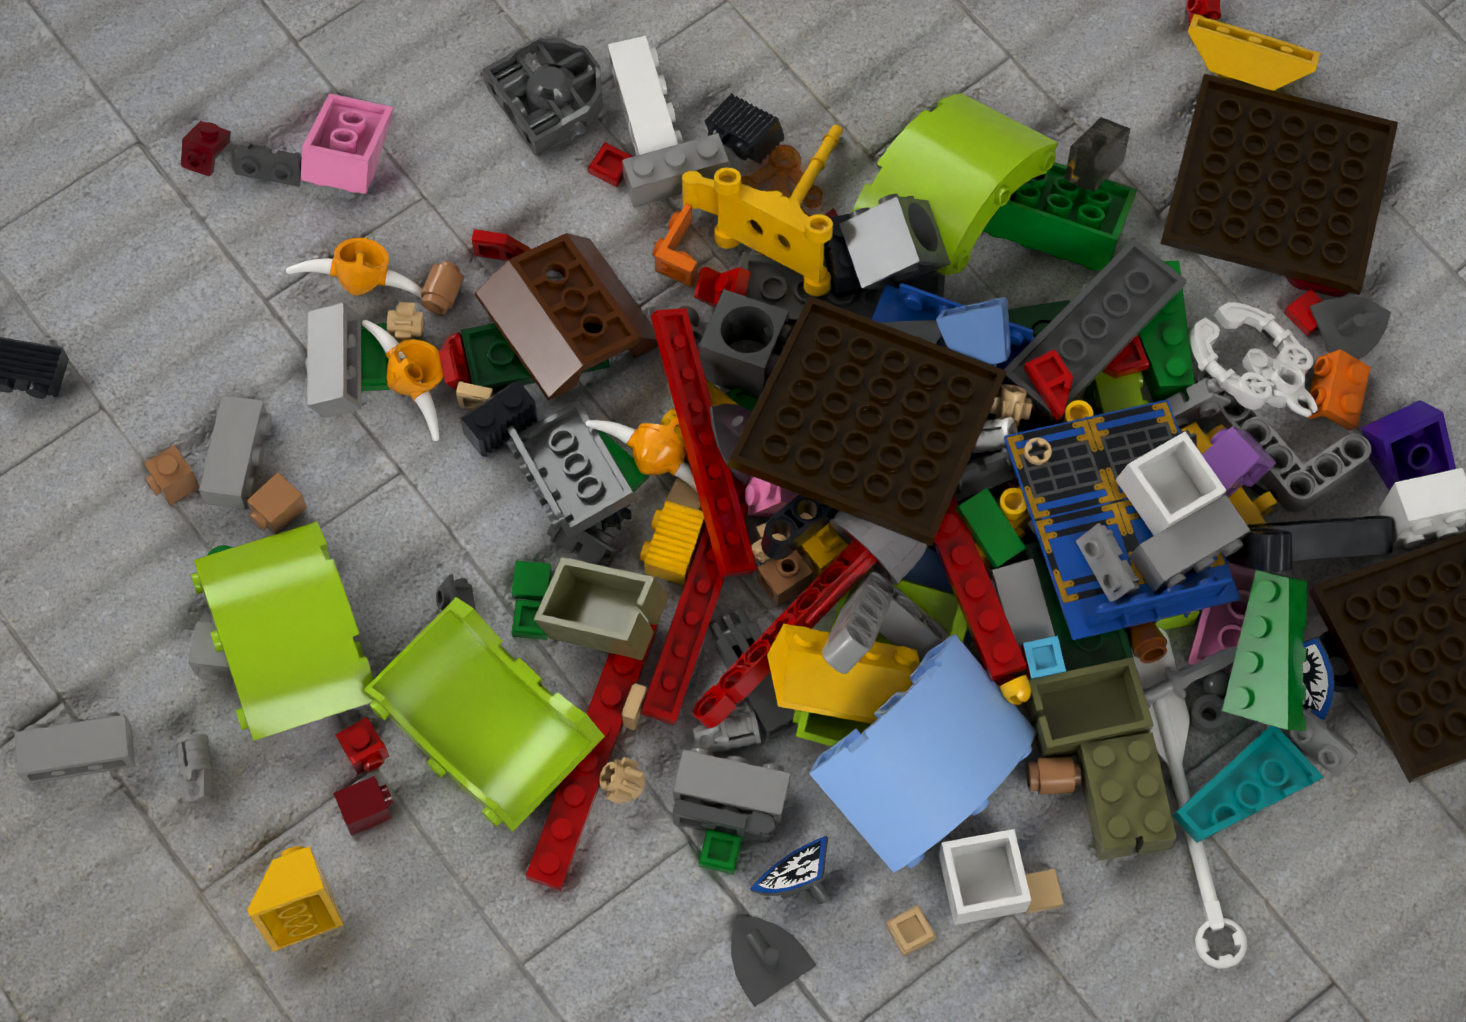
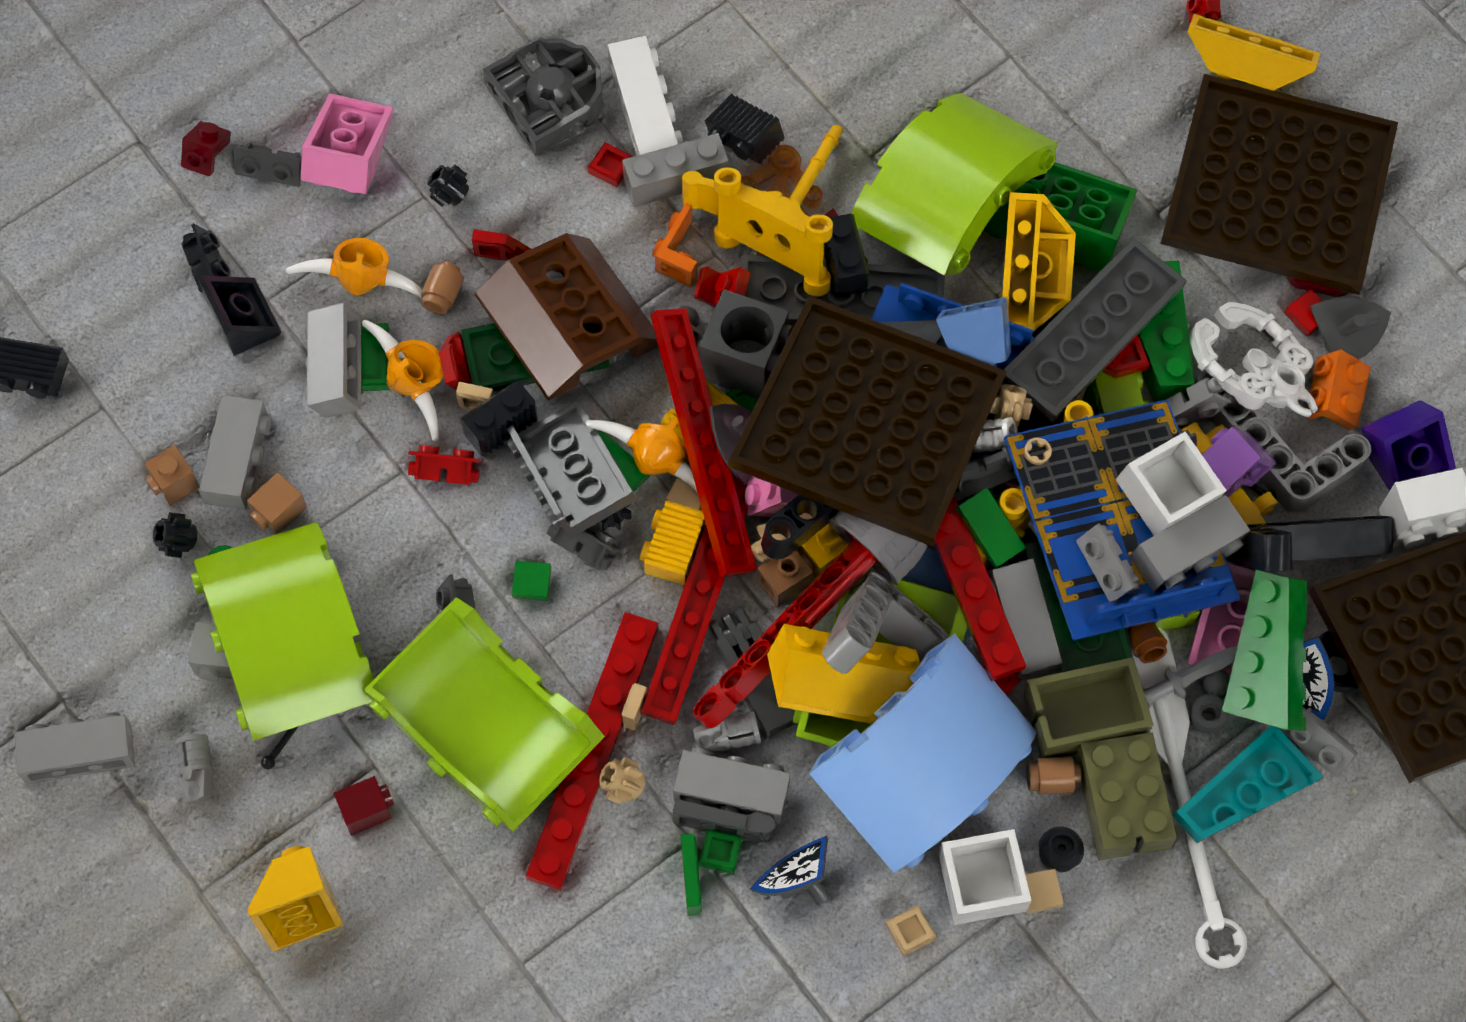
red bracket [335,717,390,775] -> none
tan gear [387,302,425,343] -> none
green tile [511,599,548,640] -> none
olive piece [534,557,669,660] -> none
dark grey shield [731,915,816,1007] -> none
brick [839,194,951,290] -> none
yellow hinge [999,675,1032,705] -> none
medium azure plate [1020,636,1066,680] -> none
red tile [1023,349,1074,421] -> none
clear smoke brick [1064,117,1131,192] -> none
none -> black gear [153,512,197,558]
none -> black hinge [181,223,231,296]
none -> black slope [199,275,282,356]
none -> black hinge [261,726,299,770]
none -> red hinge [408,445,483,486]
none -> black gear [427,164,469,207]
none -> green tile [681,833,702,916]
none -> yellow wedge [1002,192,1076,332]
none -> black plate [1038,826,1084,873]

